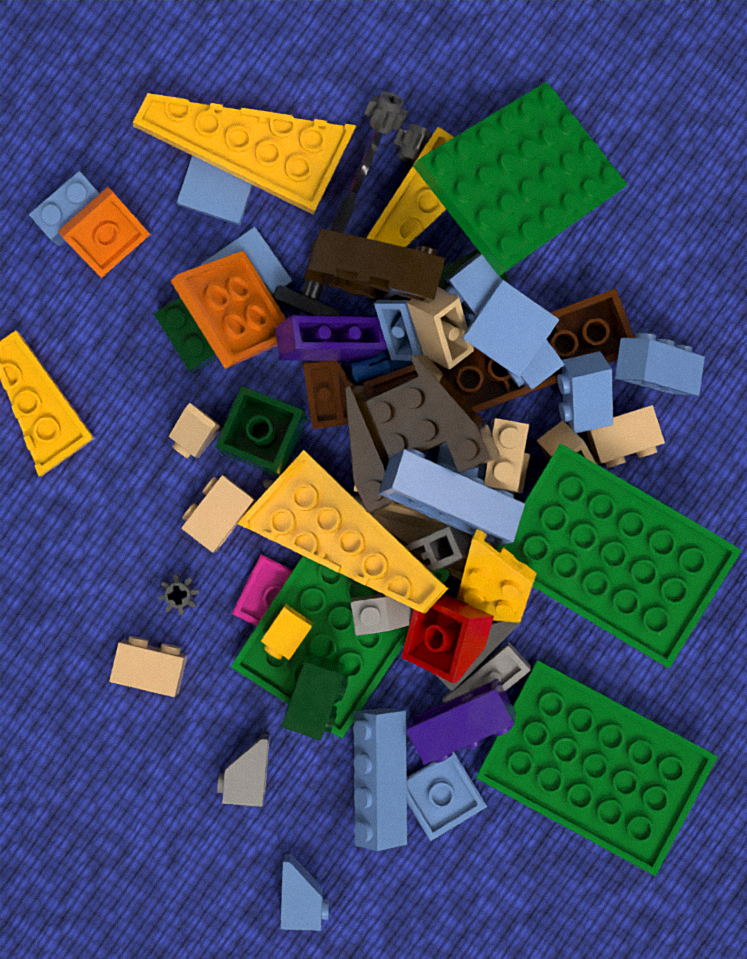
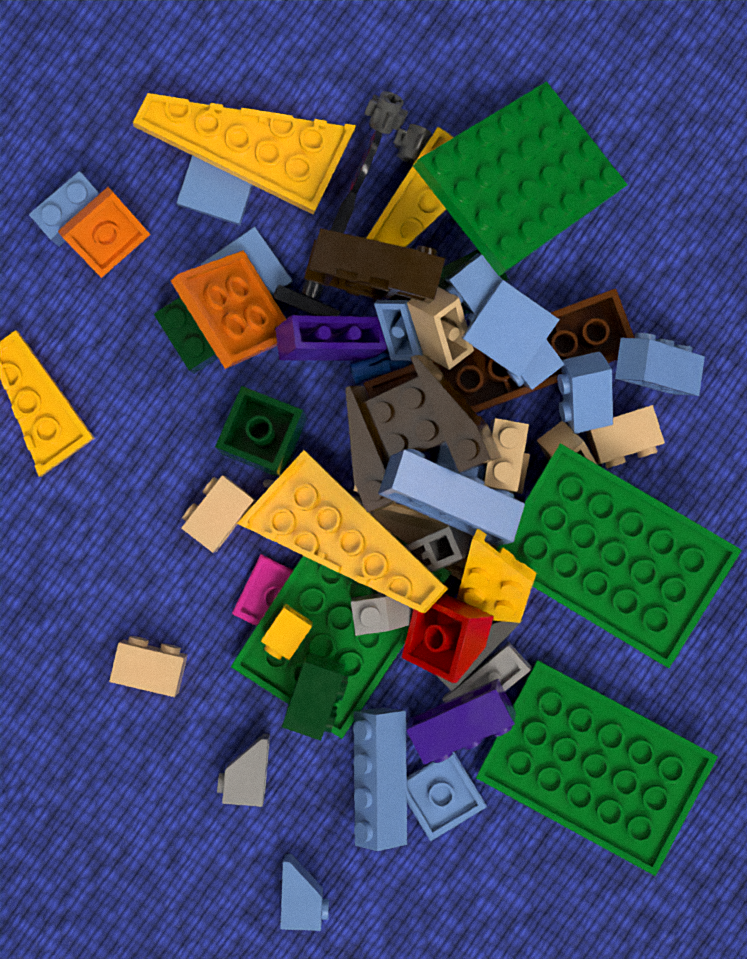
dark grey gear [158,574,201,615] -> none
tan slope [169,403,223,459] -> none
reddish brown wing [303,361,354,430] -> none

